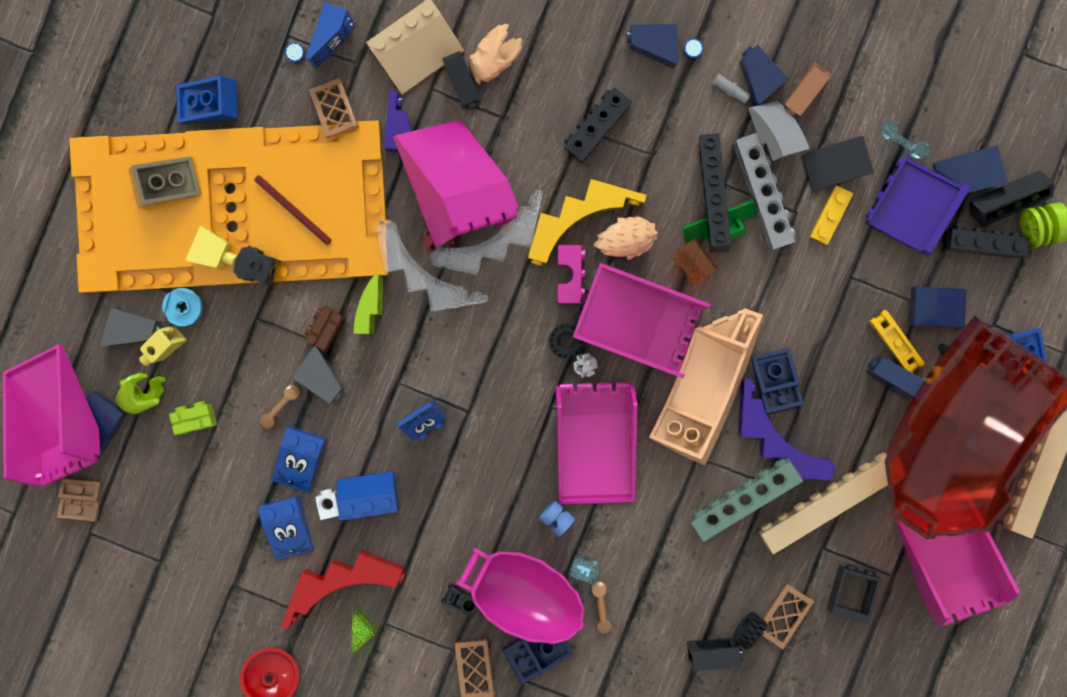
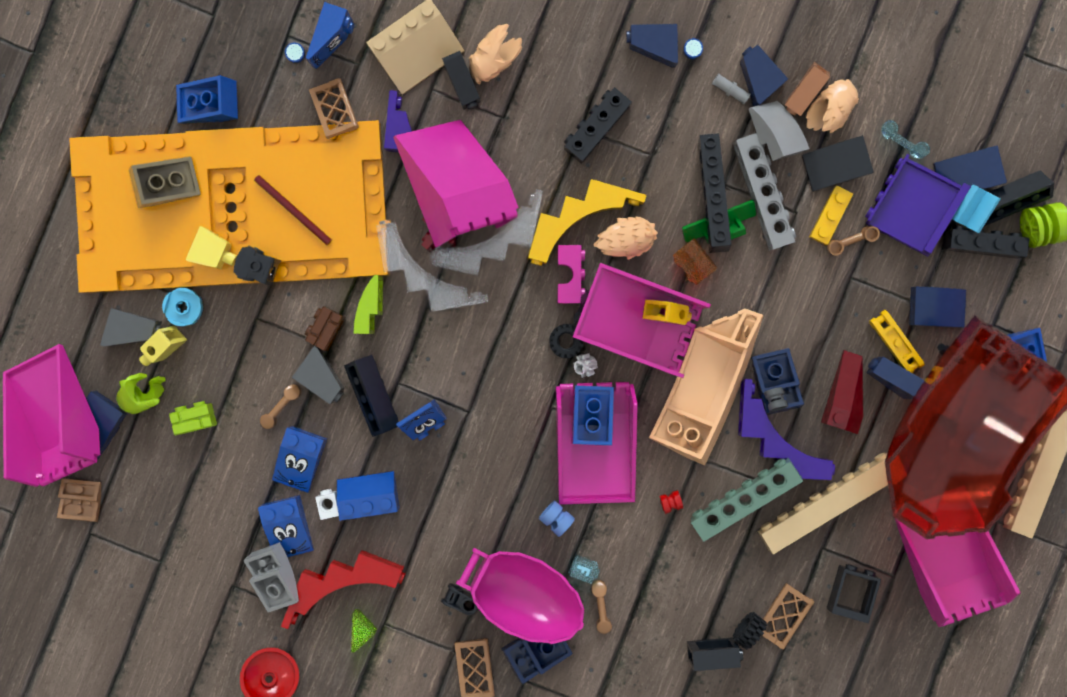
none -> light grey slope [243,542,299,613]
none -> black brick [344,355,399,437]
none -> blue slope [572,385,614,445]
none -> yellow torso [642,299,692,325]
none -> red wheel [659,490,683,514]
none -> dark grey wheel [764,387,788,412]
none -> light nougat head [806,79,859,133]
none -> dark red wedge [821,350,863,434]
none -> medium nougat bar [827,226,880,256]
none -> medium azure panel [952,185,1001,233]

